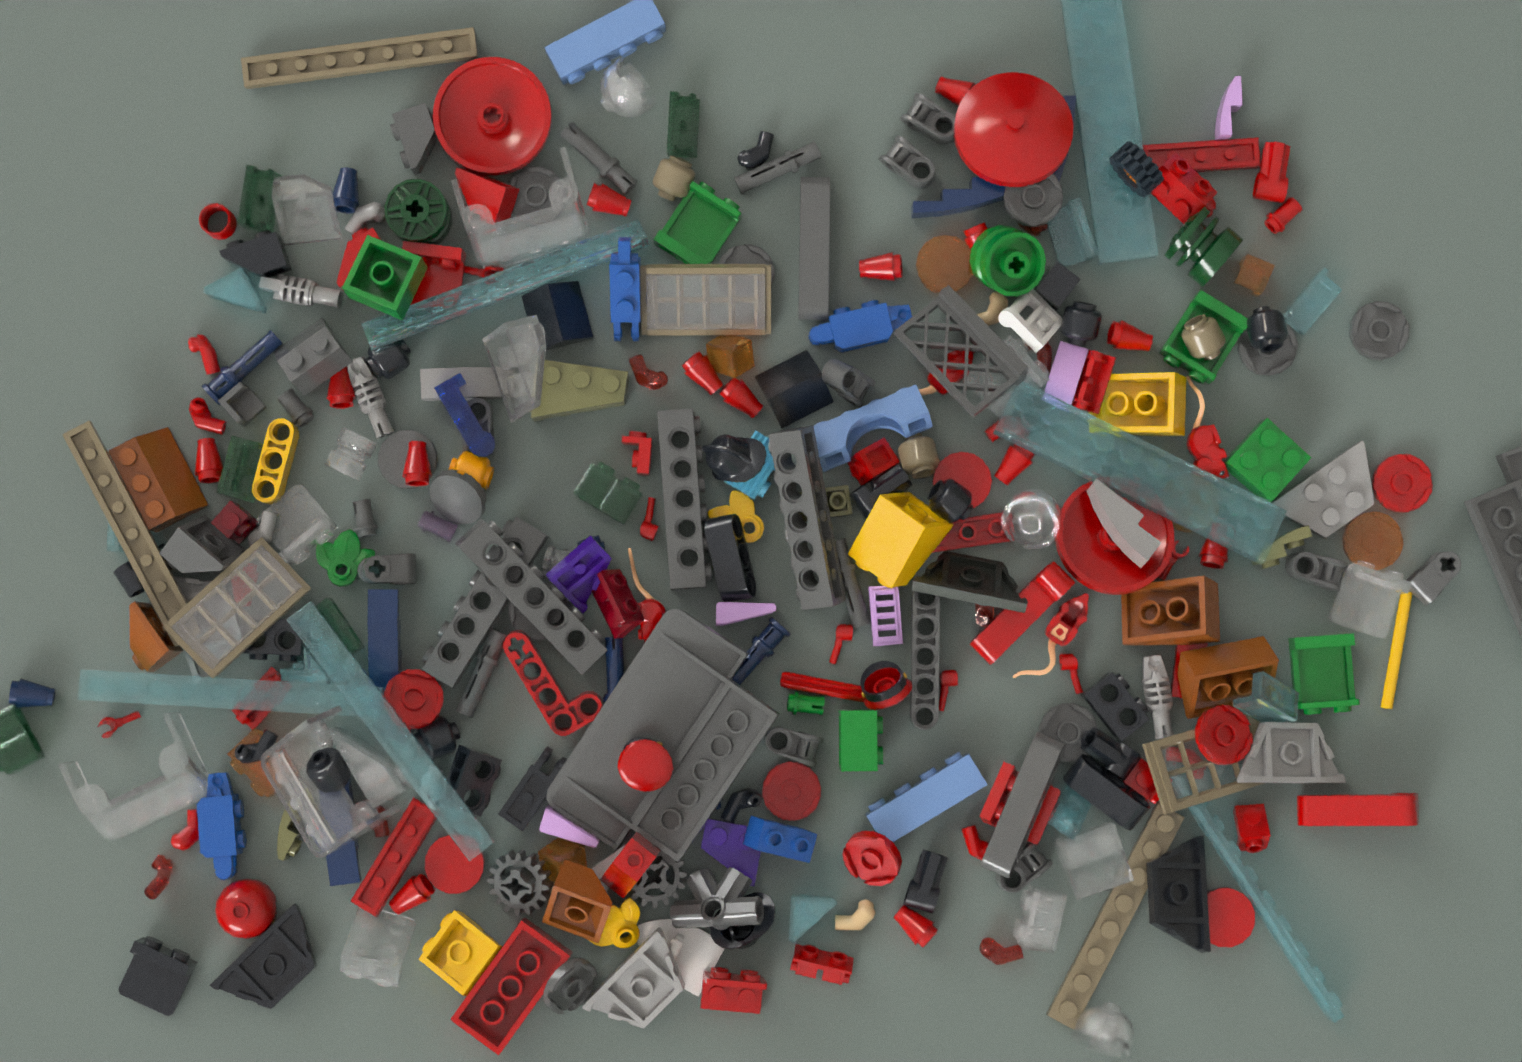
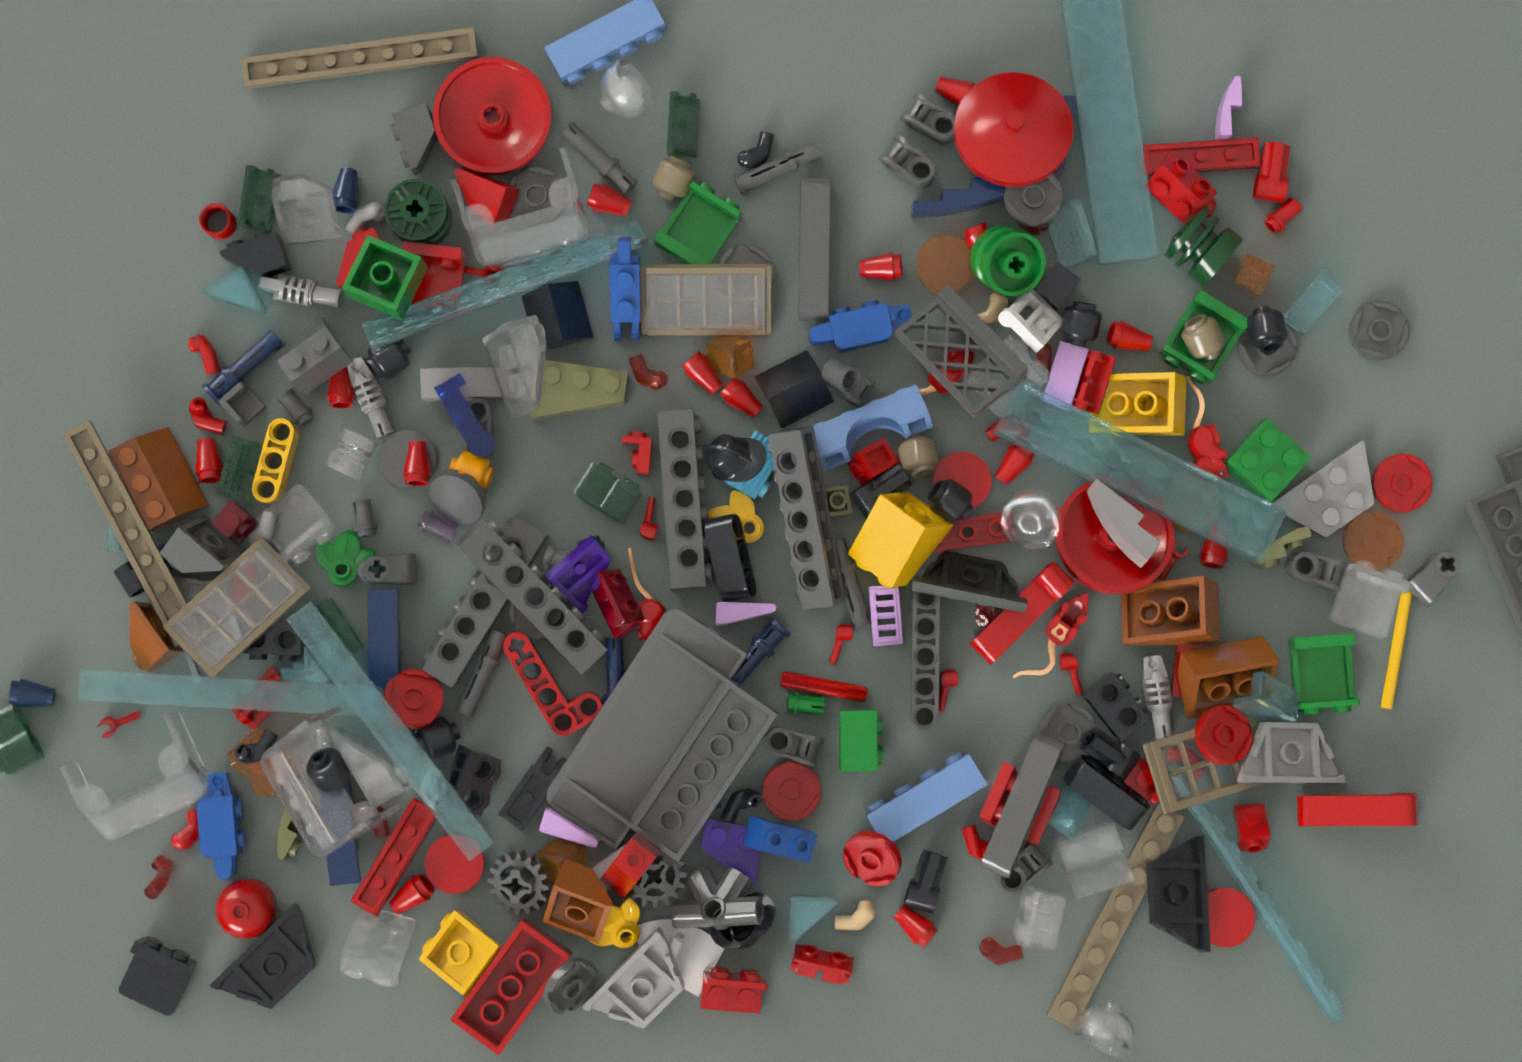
red piece [618,737,673,792] -> none
piece [860,661,912,710] -> none
black bush [1109,141,1164,198] -> none

